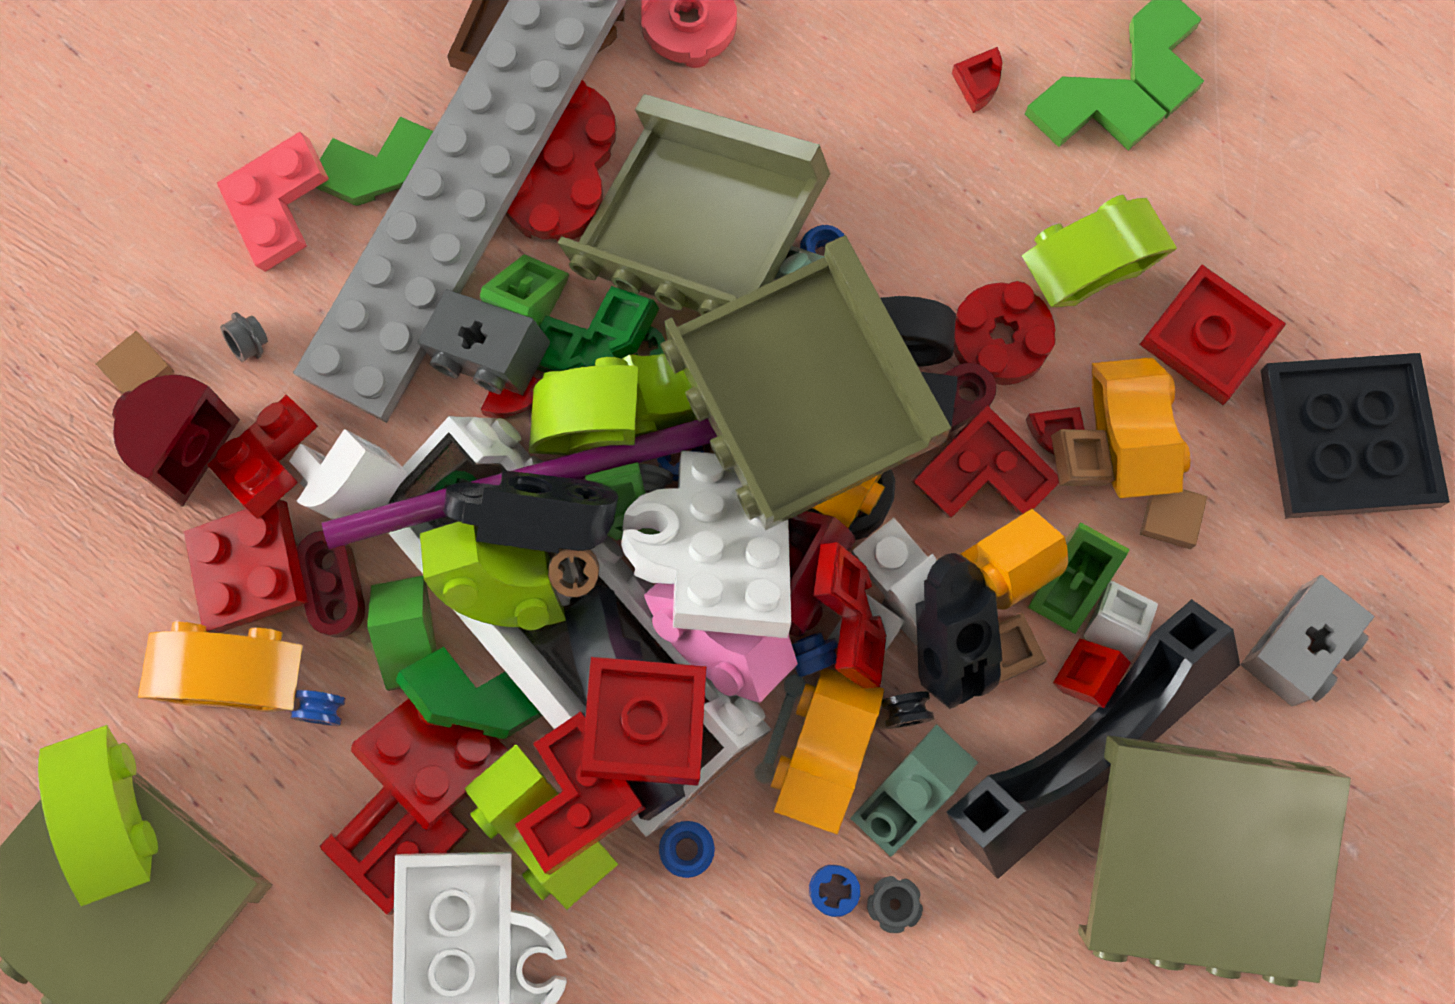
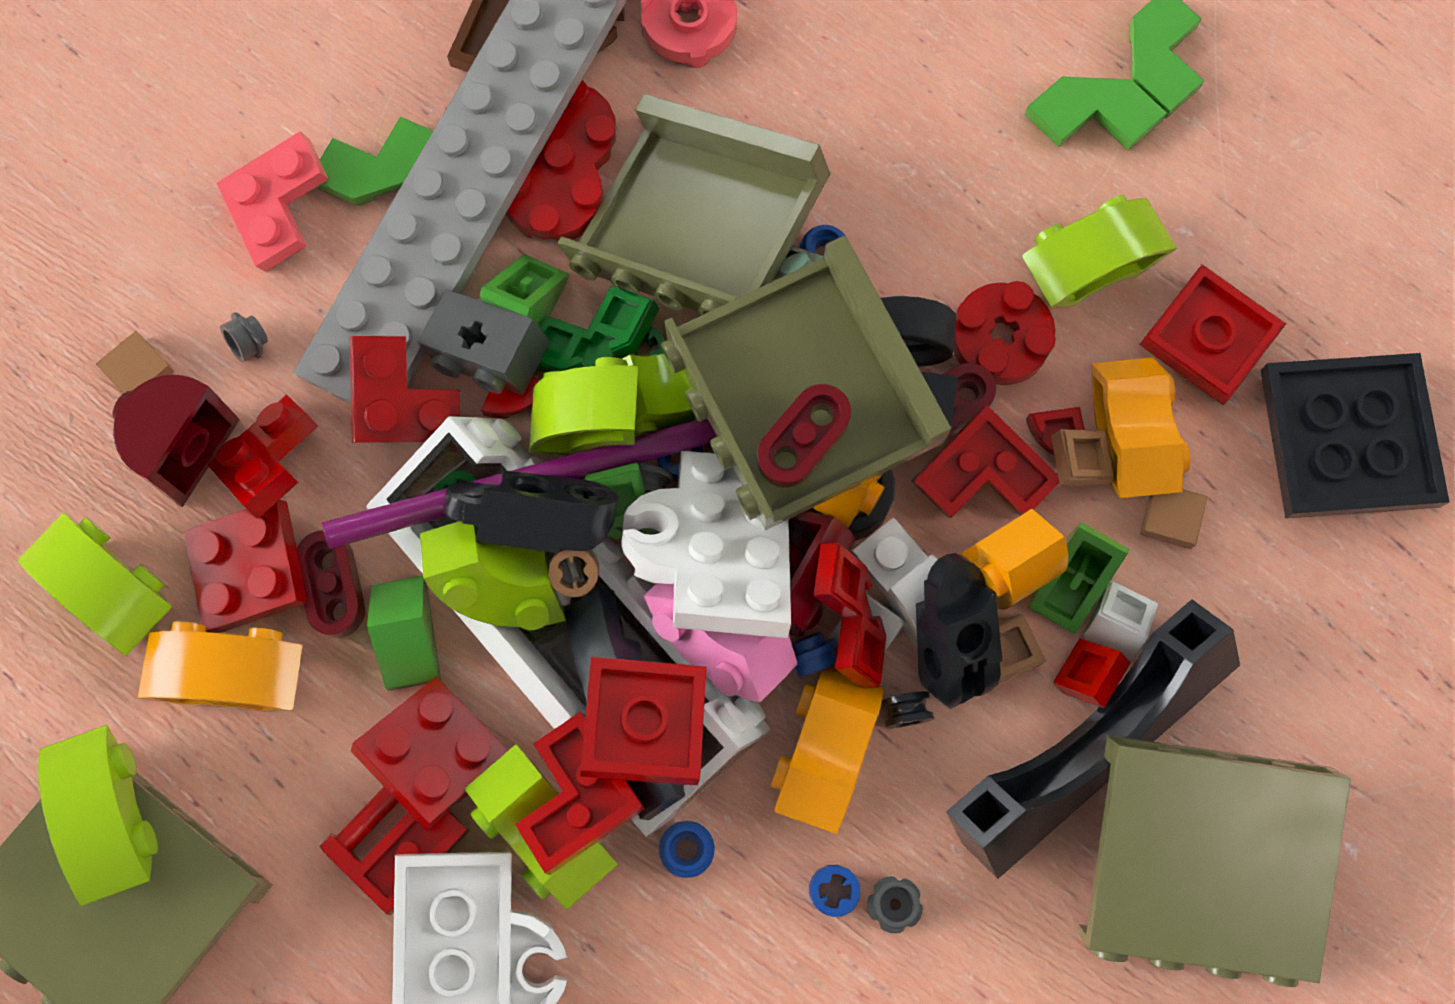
white brick [289,429,408,519] -> none
blue bush [290,690,346,726] -> none
green tile [395,647,543,739] -> none
clear light blue hinge [754,674,805,784] -> none
sand green slope [850,724,978,857] -> none
red tile [952,47,1003,113] -> none
light grey brick [1240,575,1375,706] -> none
none -> lime brick [17,512,172,656]
none -> red plate [349,336,460,443]
none -> dark red plate [757,384,851,488]

